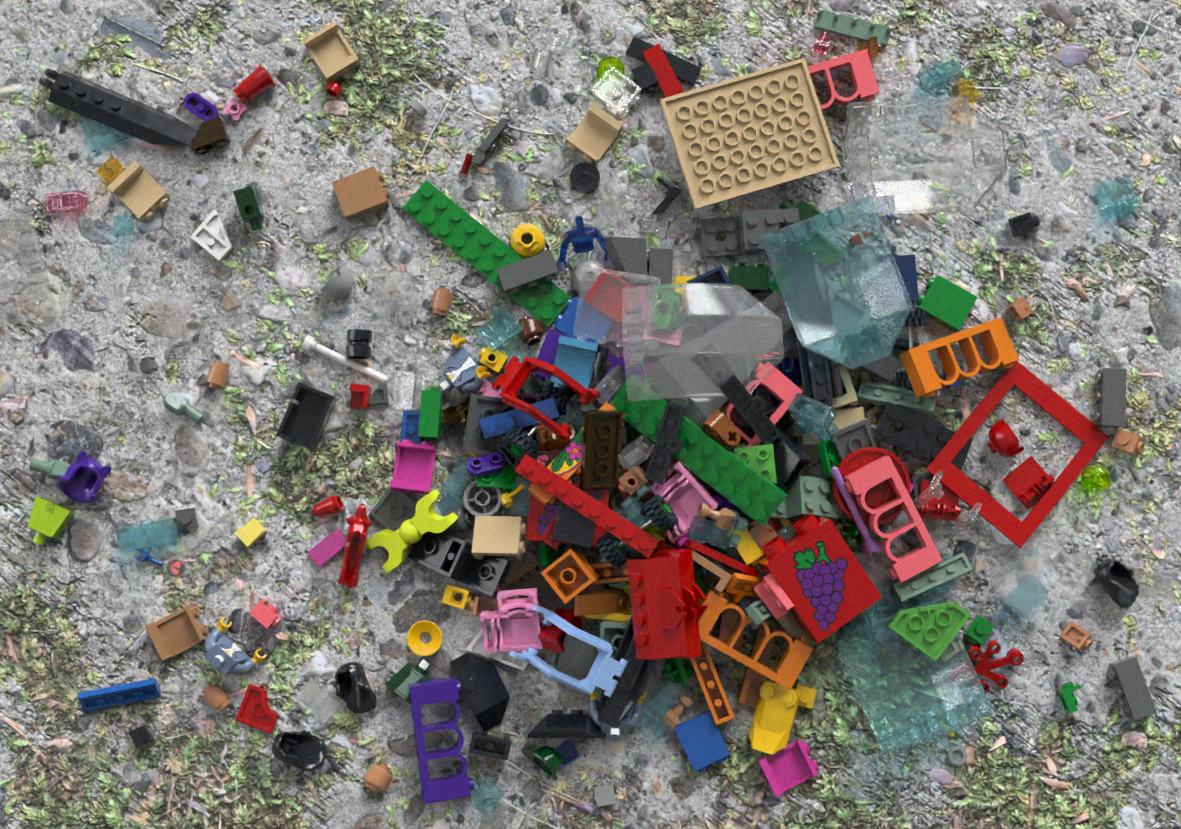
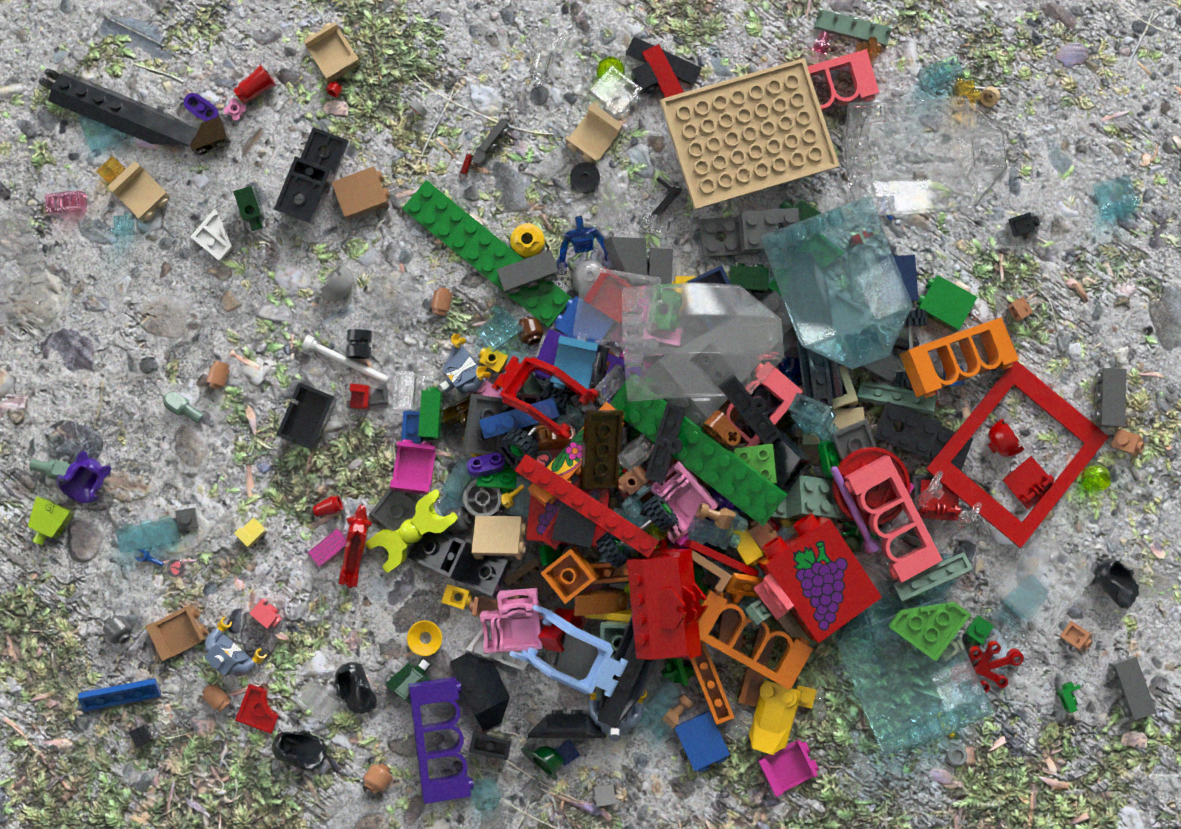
none -> dark grey head [103,615,132,644]
none -> black bracket [274,127,349,224]
none -> tan tile [980,86,1001,107]

